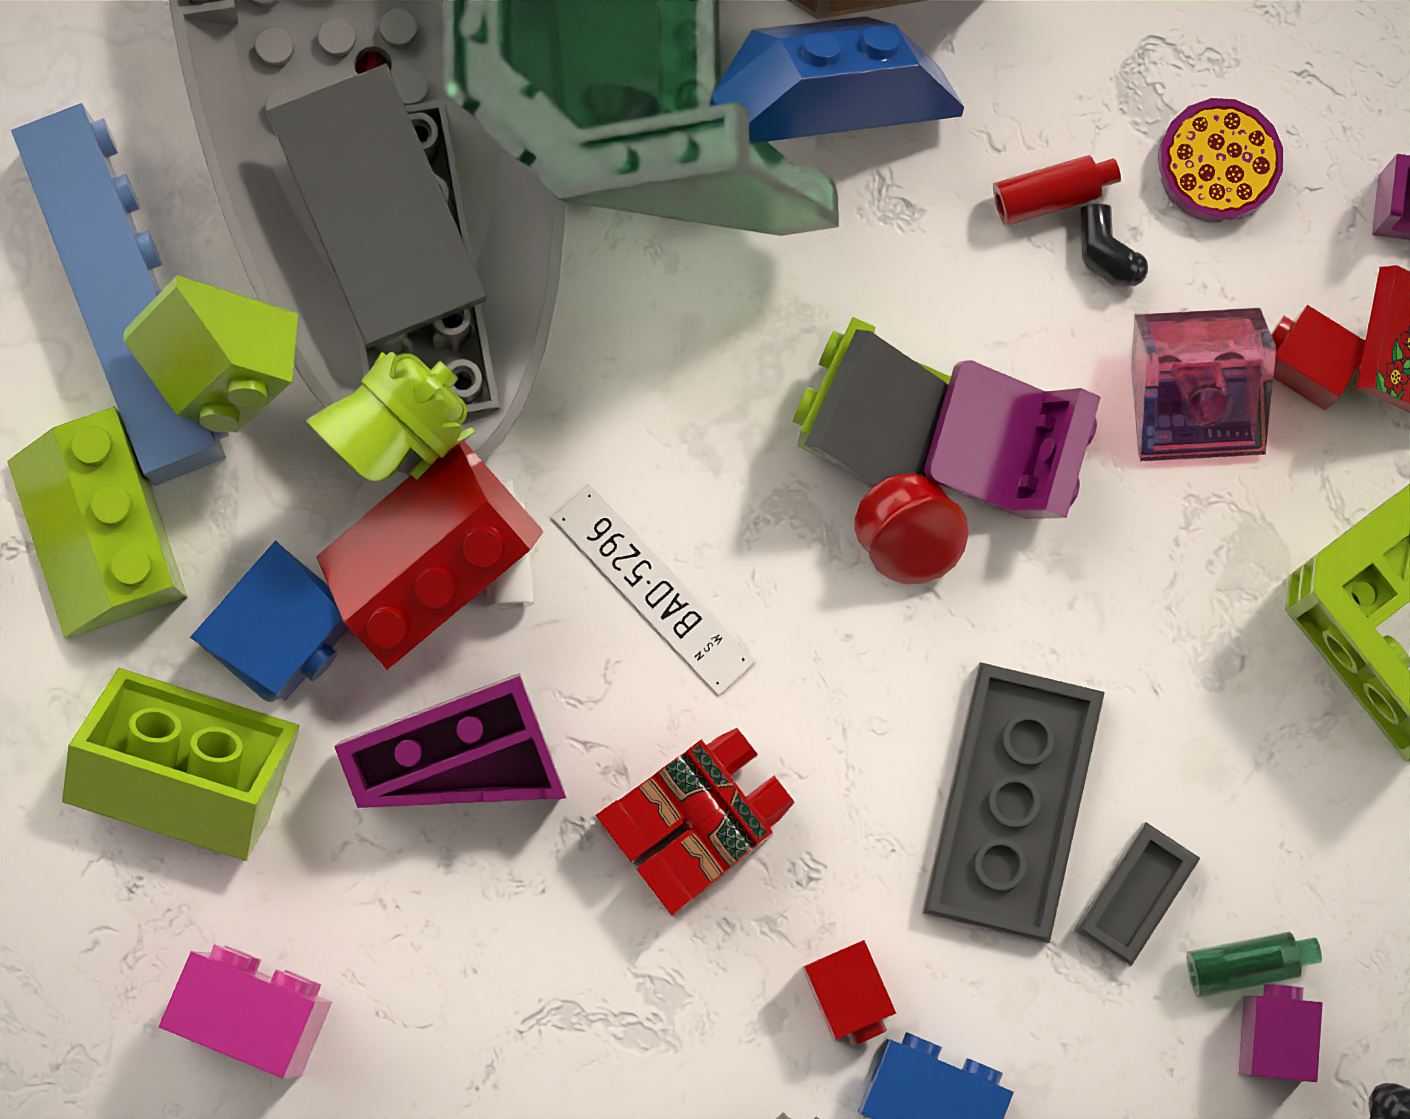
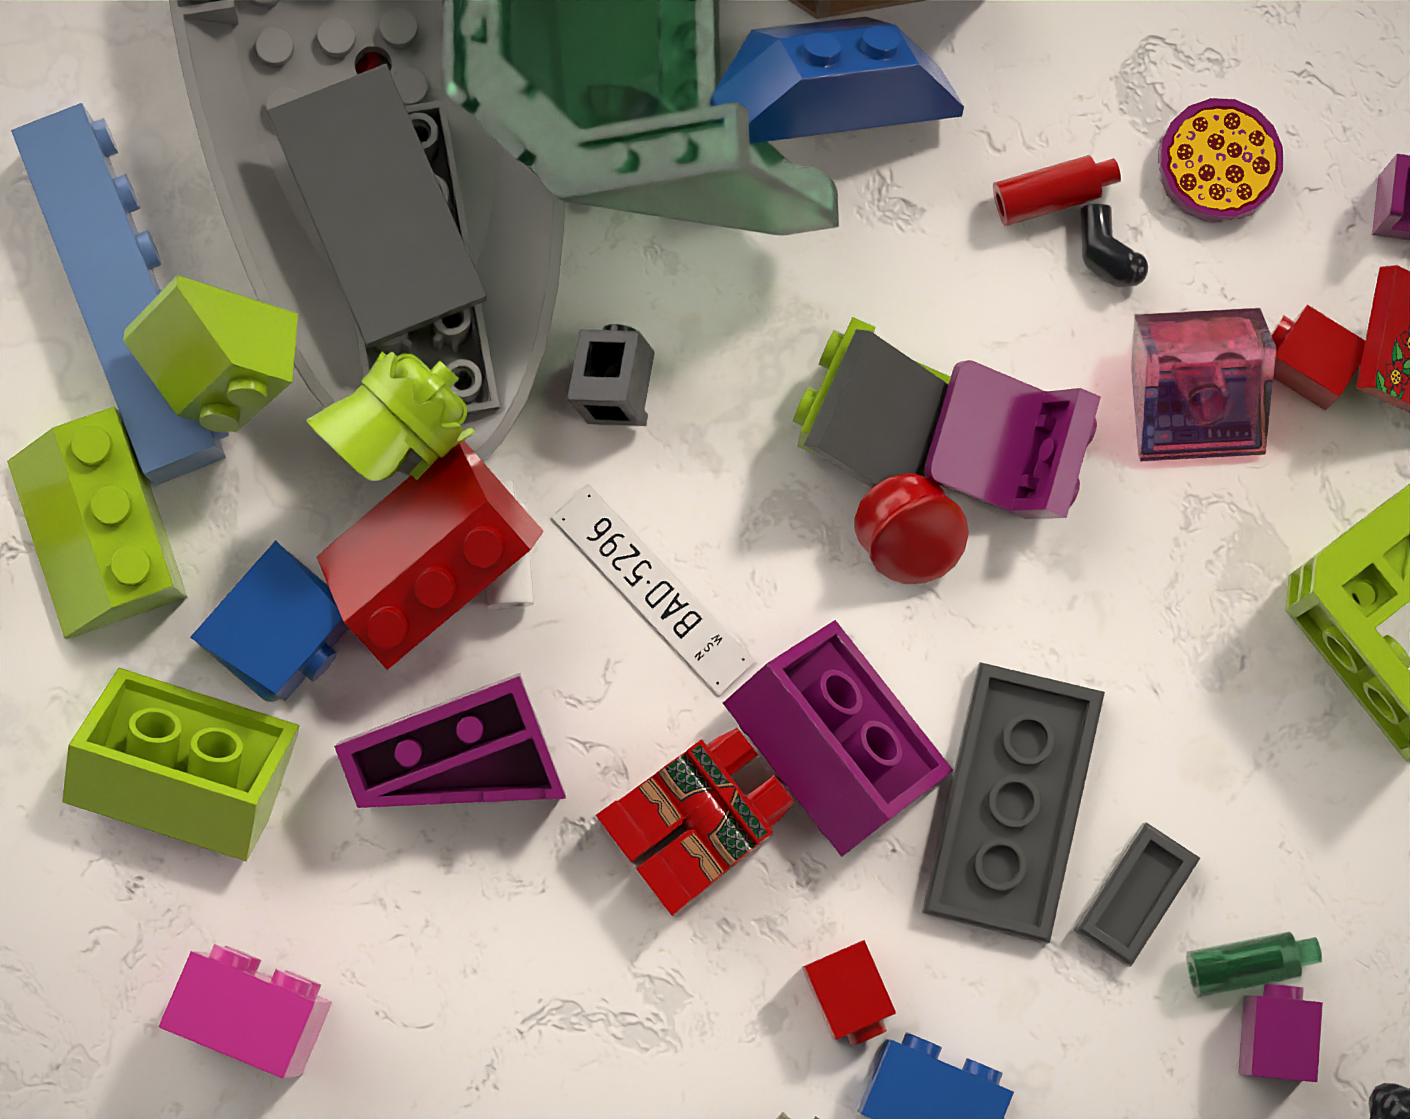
none -> black brick [567,324,655,426]
none -> magenta slope [722,620,953,857]

